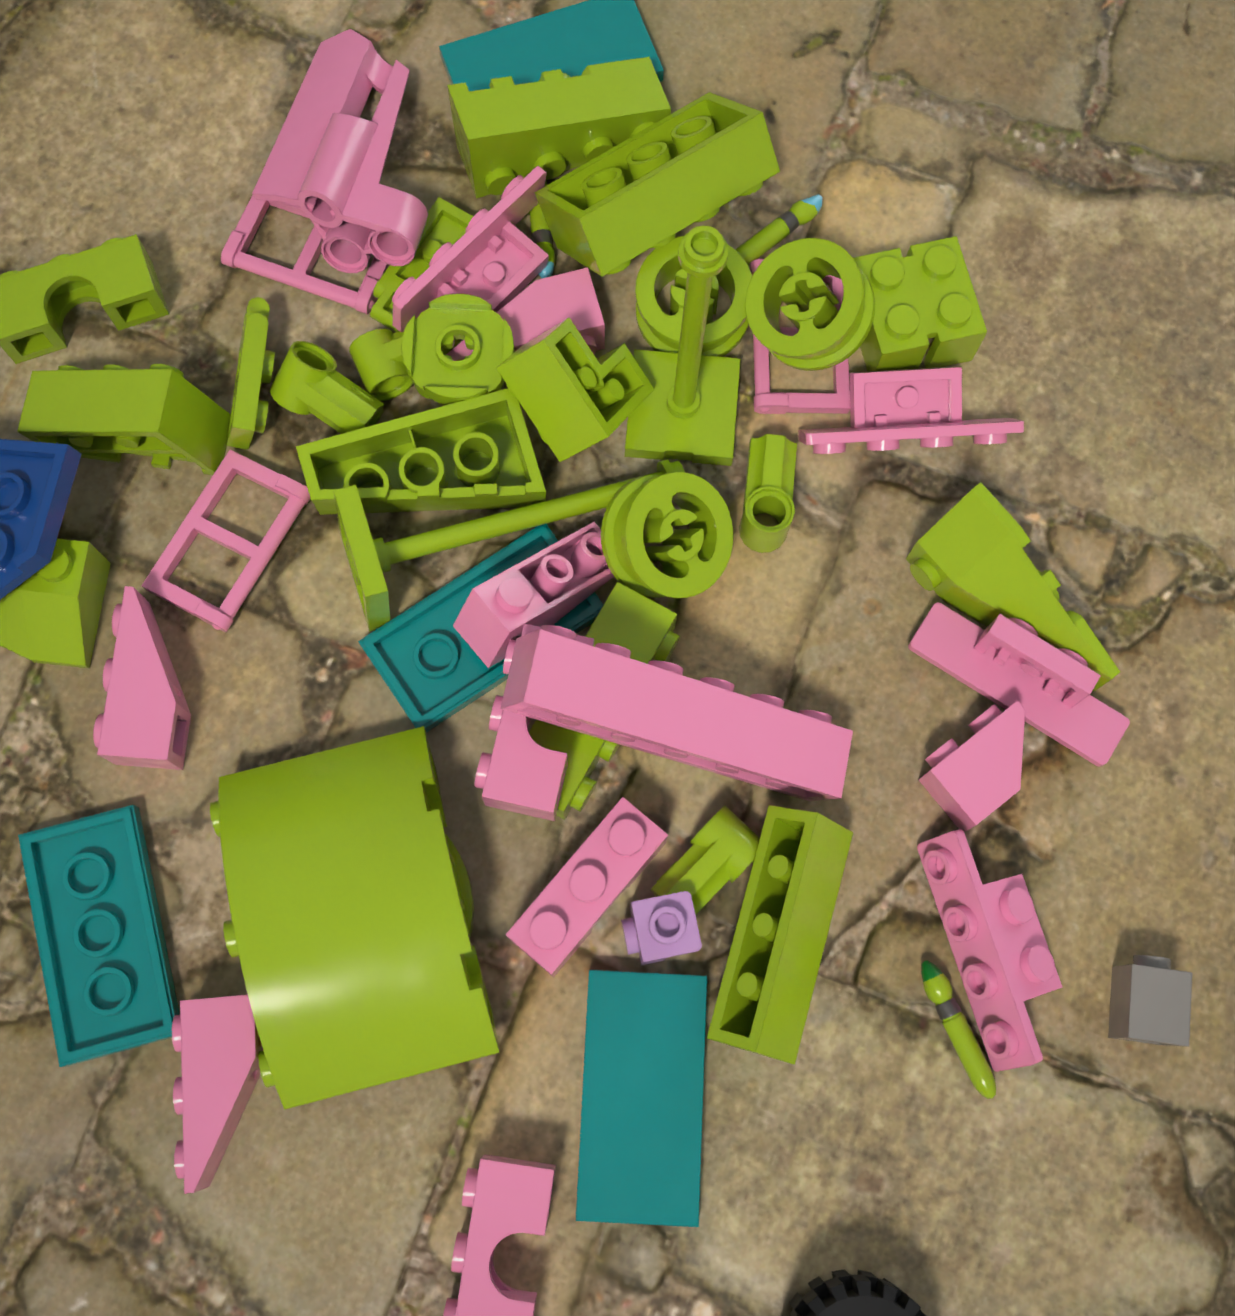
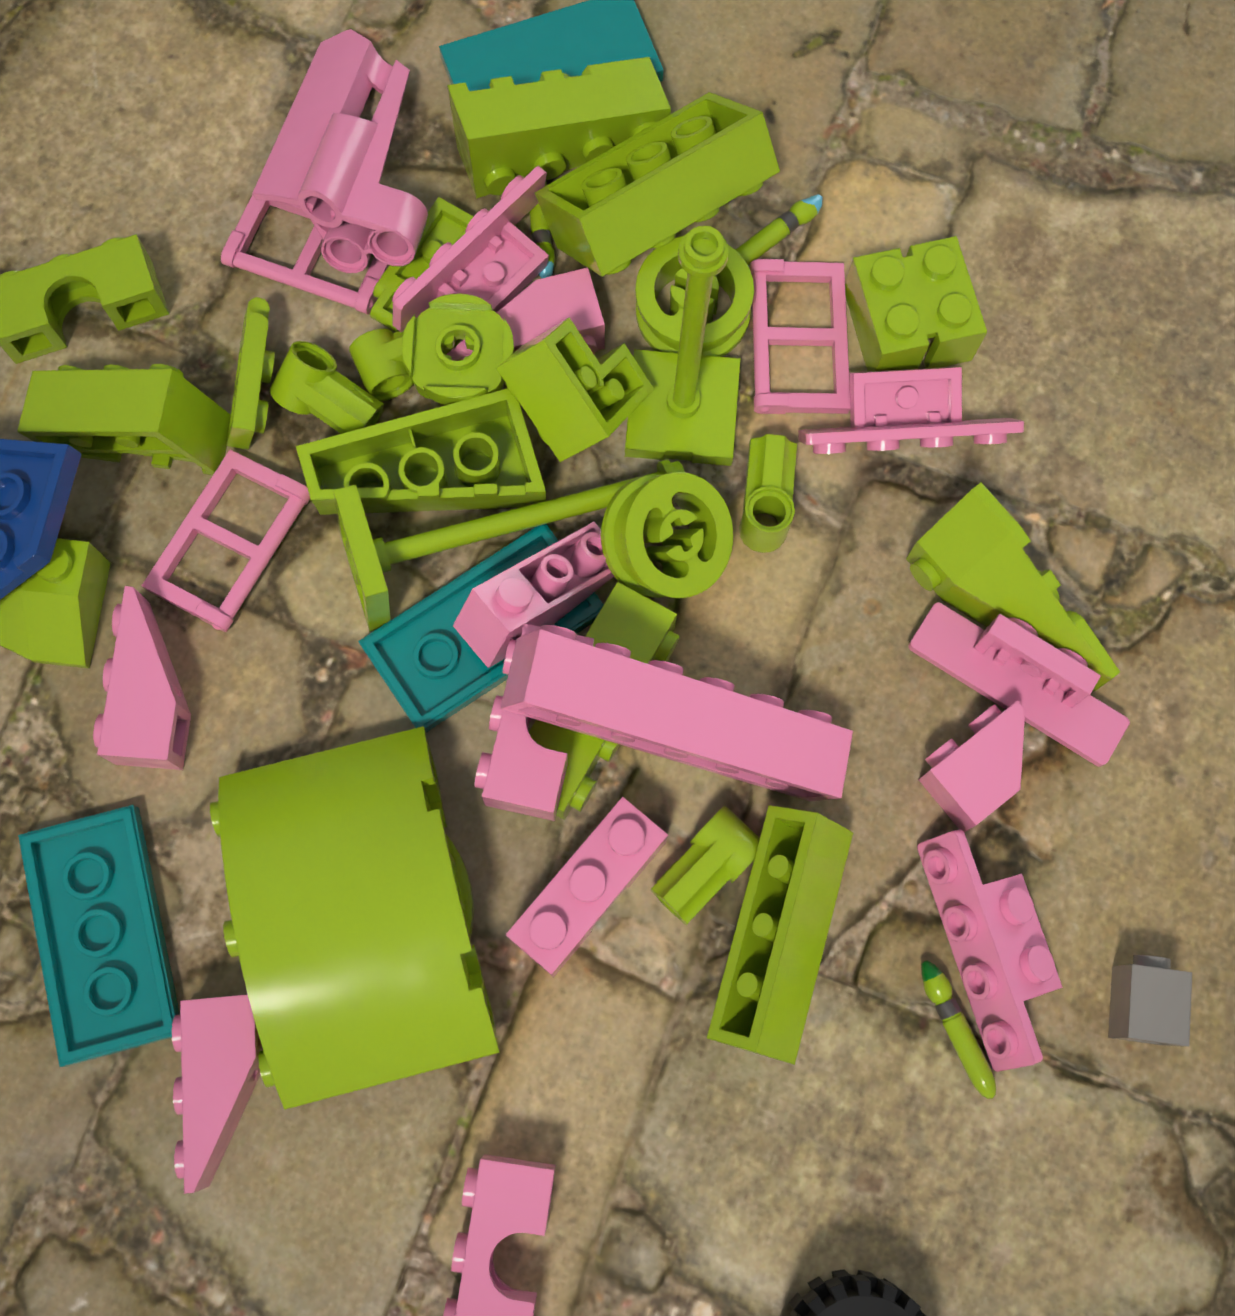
teal tile [576,970,707,1227] -> none
lavender bracket [621,891,702,966] -> none
lime wheel [745,238,875,371] -> none

